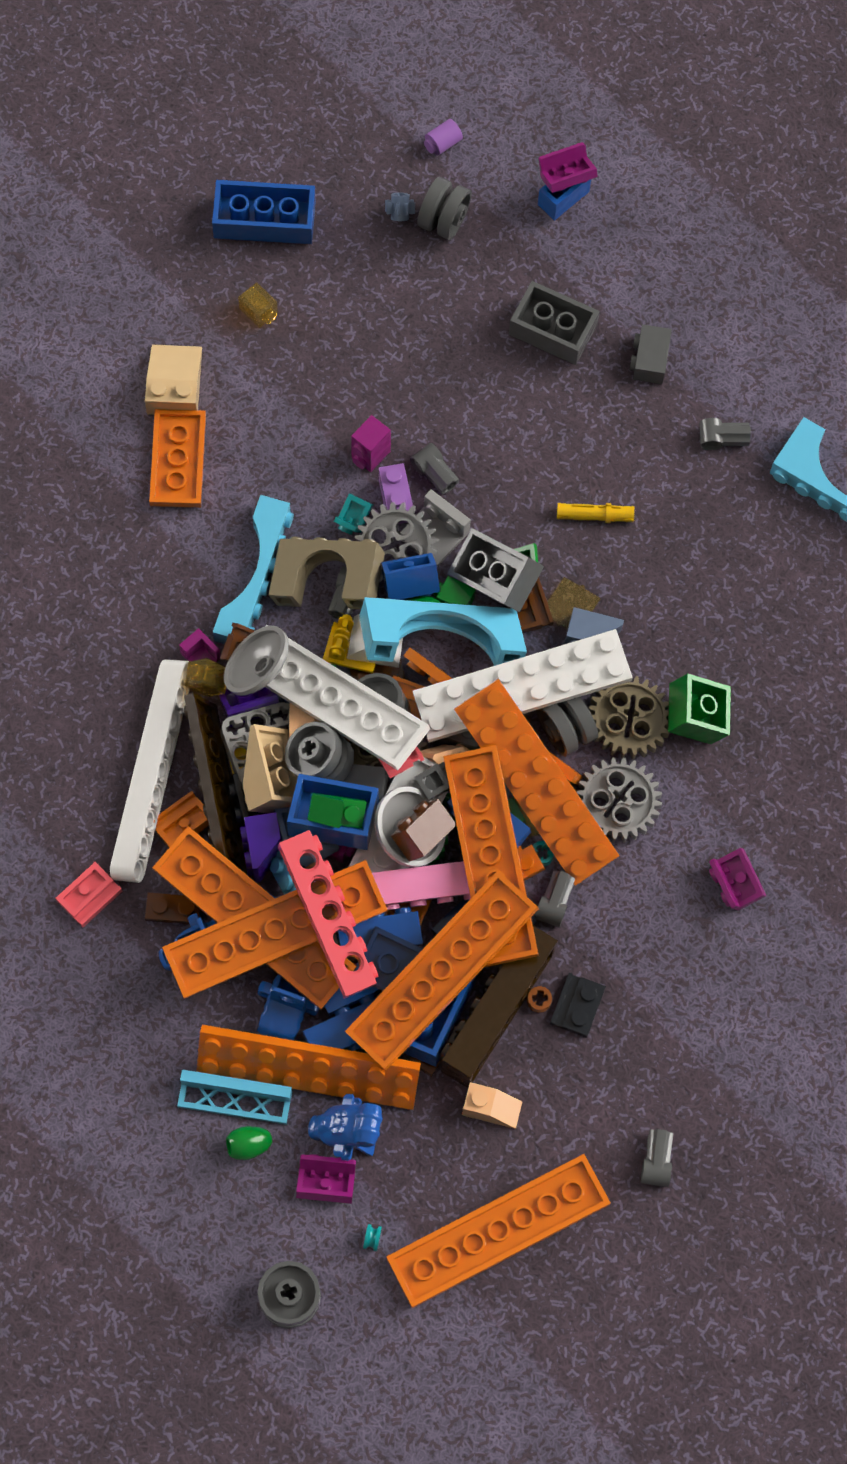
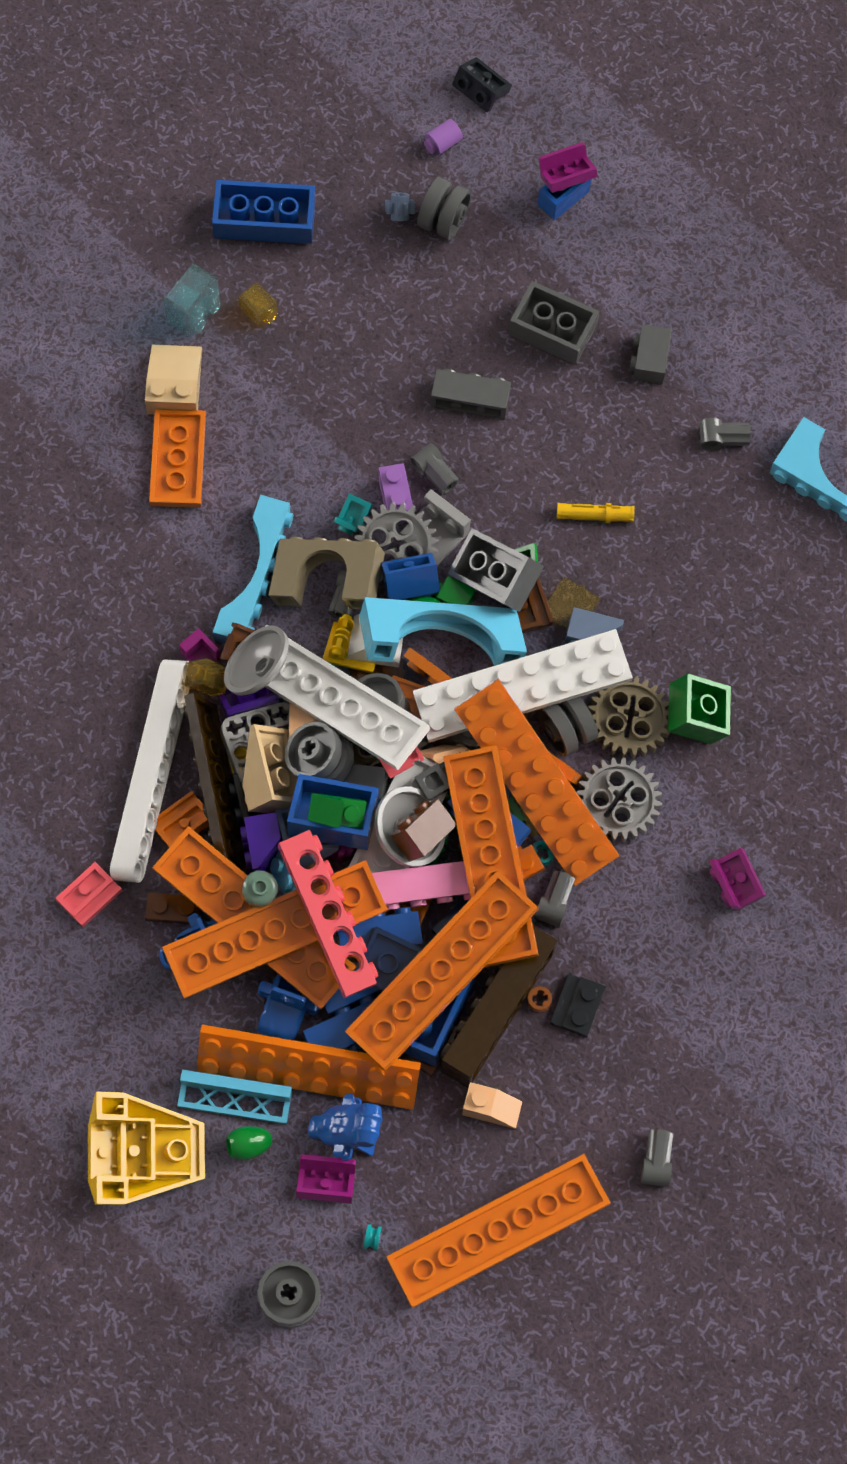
magenta brick [351,415,391,472] -> none
none -> yellow wedge [88,1092,205,1205]
none -> clear light blue brick [164,263,221,338]
none -> sand green head [242,871,278,907]
none -> dark grey brick [431,369,511,419]
none -> black bracket [452,57,512,112]

